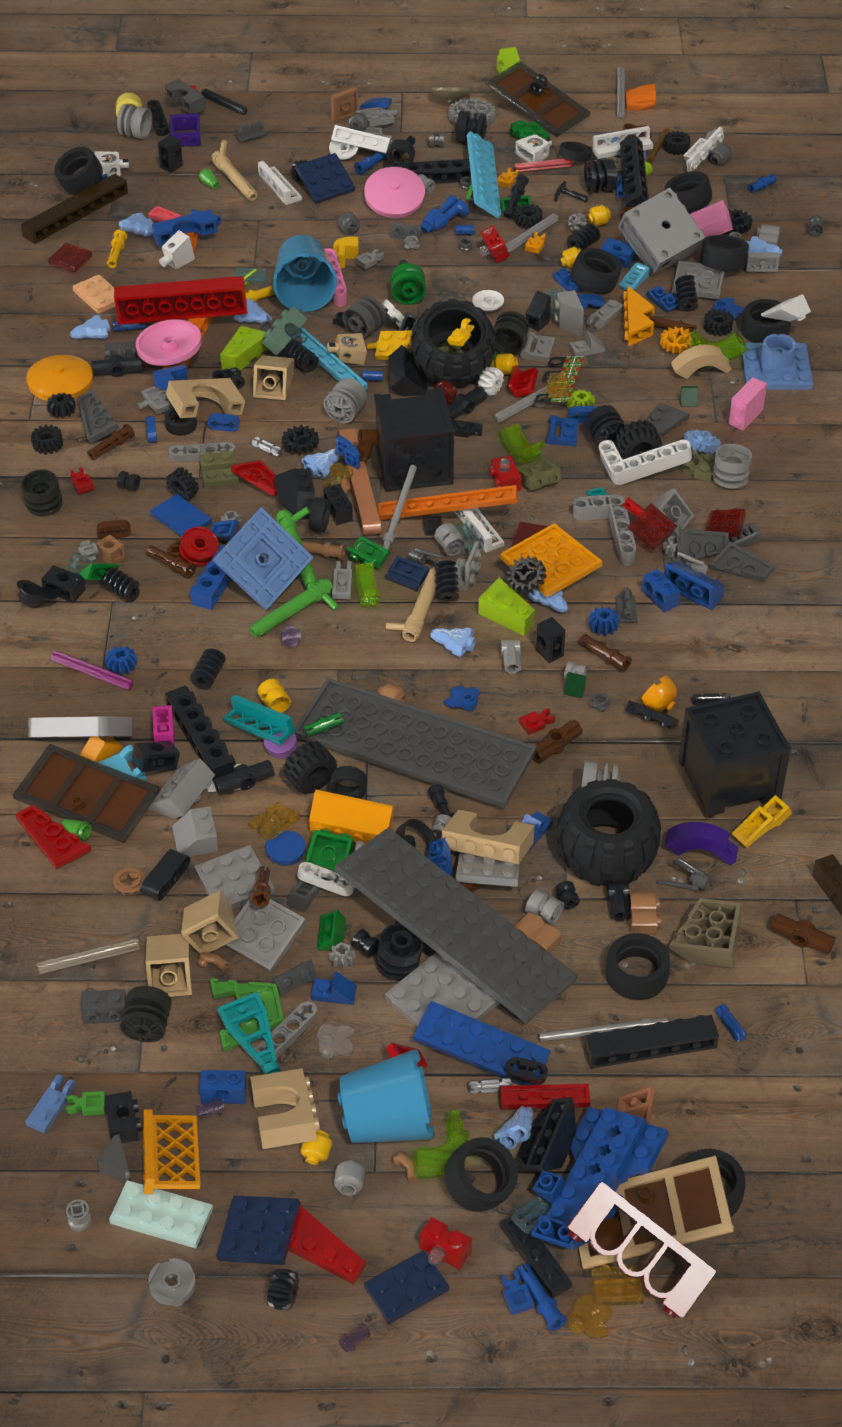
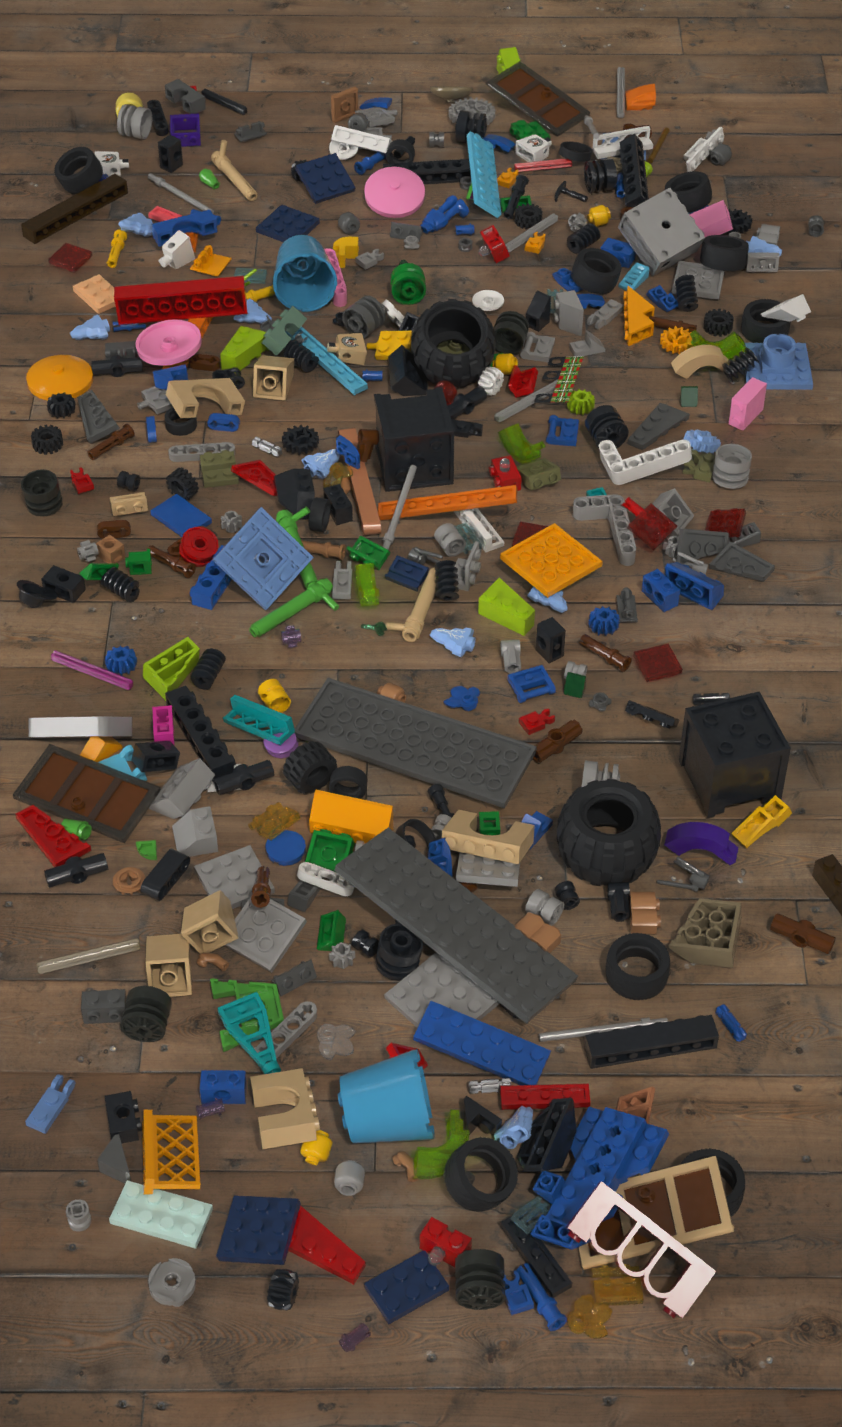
clear light blue tile [66,552,94,575] -> none
bright green plate [66,1091,105,1116] -> none
blue slope [210,520,239,543] -> none
white fence [258,161,302,205] -> none
green pin [303,712,344,737] -> none
blue slope [311,971,357,1005] -> none
light grey wheel [323,378,368,423] -> none
light grey wheel [418,174,435,194] -> none
black plate [424,516,443,535] -> none
yellow plate [447,318,474,347] -> none
black gear [506,555,547,594] -> none
black beam [506,1057,548,1085] -> none
black wheel [529,74,548,95] -> none
clear yellow panel [547,373,569,397] -> none
yellow head [560,247,581,270] -> none
blue beam [568,406,597,423] -> none
black tyre [616,420,662,459] -> none
light orange cylinder [640,675,678,712] -> none
black tyre [664,131,691,156] -> none
blue plate [712,298,744,319] -> none
blue pin [748,174,777,193] -> none
none -> black piece [44,853,109,888]
none -> tan bracket [110,492,148,516]
none -> green brick [125,549,152,575]
none -> bright green tile [136,840,157,860]
none -> lime wedge [143,637,200,701]
none -> light grey bar [148,173,214,214]
none -> reddish brown beam [189,354,220,371]
none -> light orange hinge [190,245,232,277]
none -> dark blue plate [256,204,320,242]
none -> clear green hand [361,621,387,636]
none -> pearl dark grey wheel [455,1249,505,1310]
none -> black slope [464,1095,502,1137]
none -> green brick [479,811,501,835]
none -> blue slope [483,134,516,152]
none -> blue plate [508,665,556,703]
none -> light grey bar [584,115,599,139]
none -> clear red tile [633,643,683,682]
none -> black piece [723,347,759,383]

